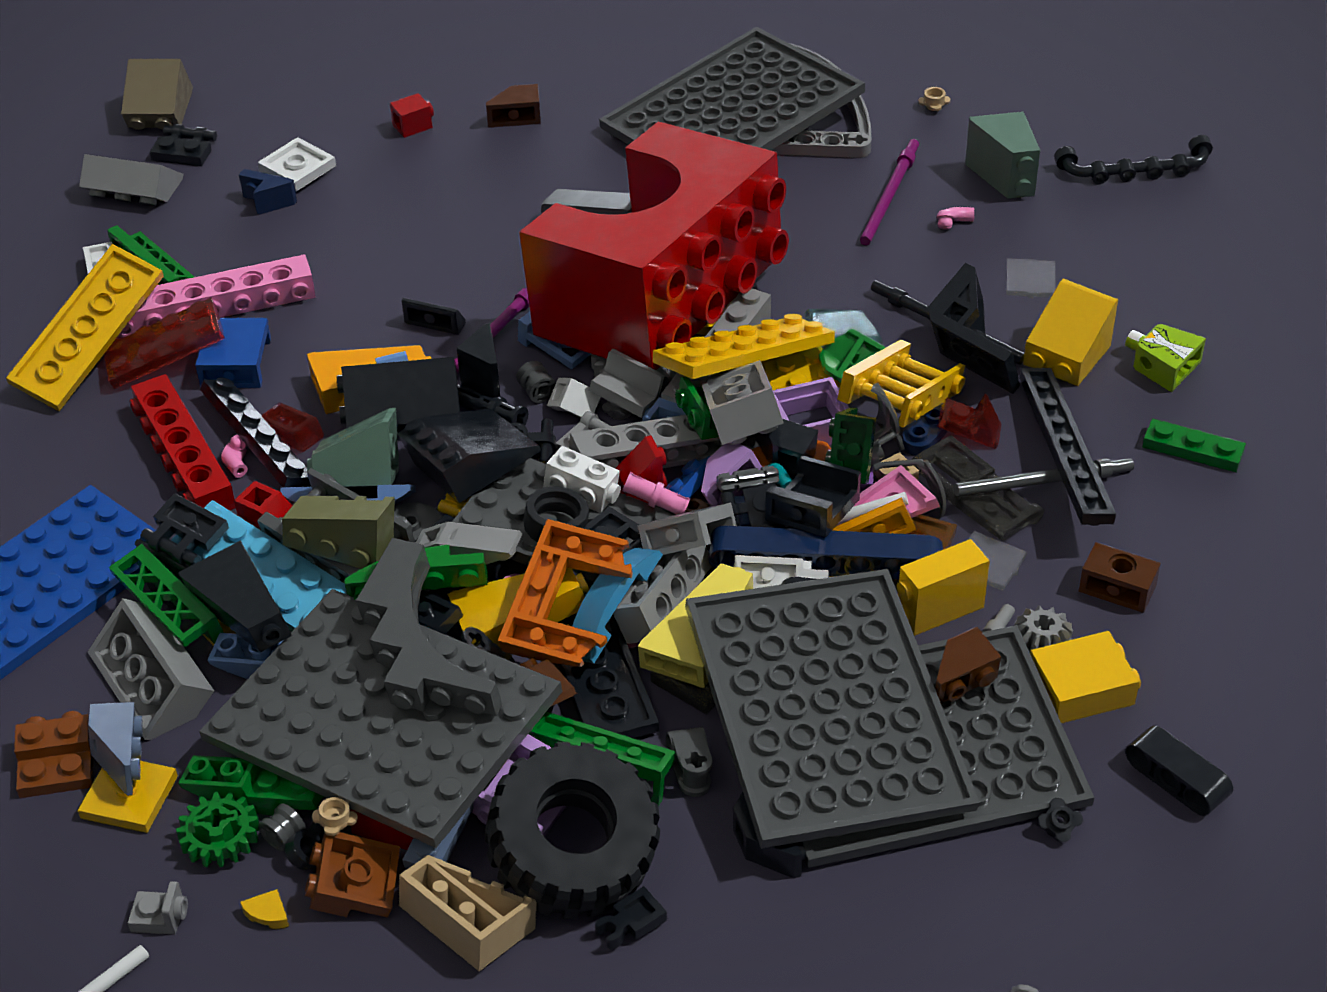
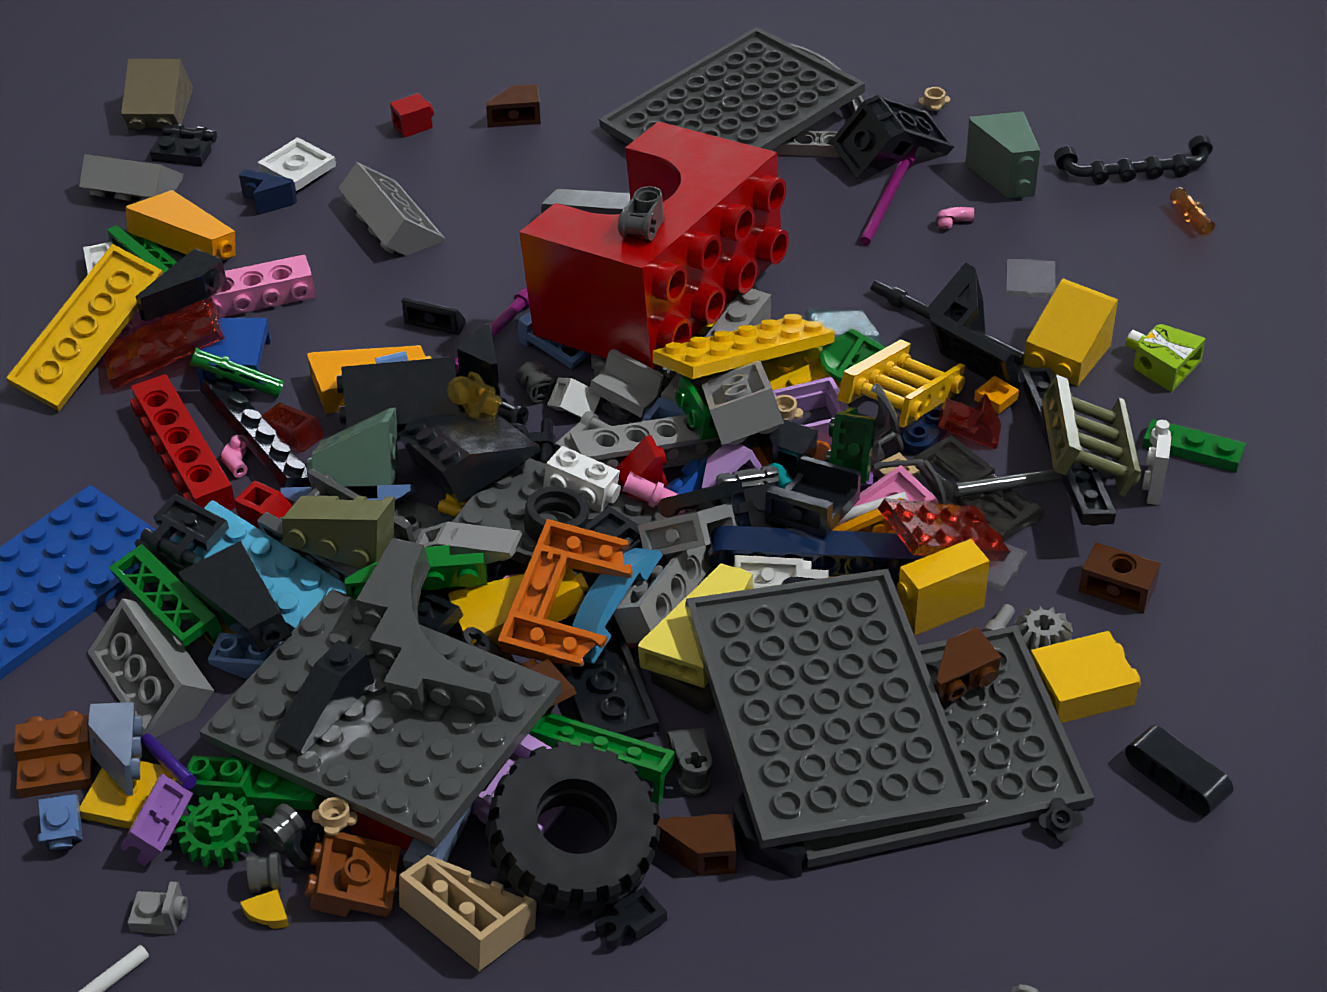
none -> medium blue bracket [37,794,83,850]
none -> medium lavender hinge [121,773,193,866]
none -> light orange slope [126,190,235,261]
none -> black slope [135,248,227,322]
none -> dark purple bar [141,733,197,789]
none -> green pin [189,348,284,398]
none -> dark grey wheel [247,852,283,894]
none -> black slope [274,640,375,755]
none -> light grey slope [338,162,445,256]
none -> clear yellow hips [447,371,502,419]
none -> dark grey piece [618,186,665,241]
none -> reddish brown slope [657,814,736,876]
none -> black plate [658,479,744,518]
none -> tan plate [775,395,803,421]
none -> black bracket [830,95,954,180]
none -> clear red plate [878,498,1011,562]
none -> light orange plate [974,376,1019,414]
none -> olive fence [1042,374,1141,497]
none -> white plate [1142,420,1171,506]
none -> clear orange pin [1170,187,1215,236]

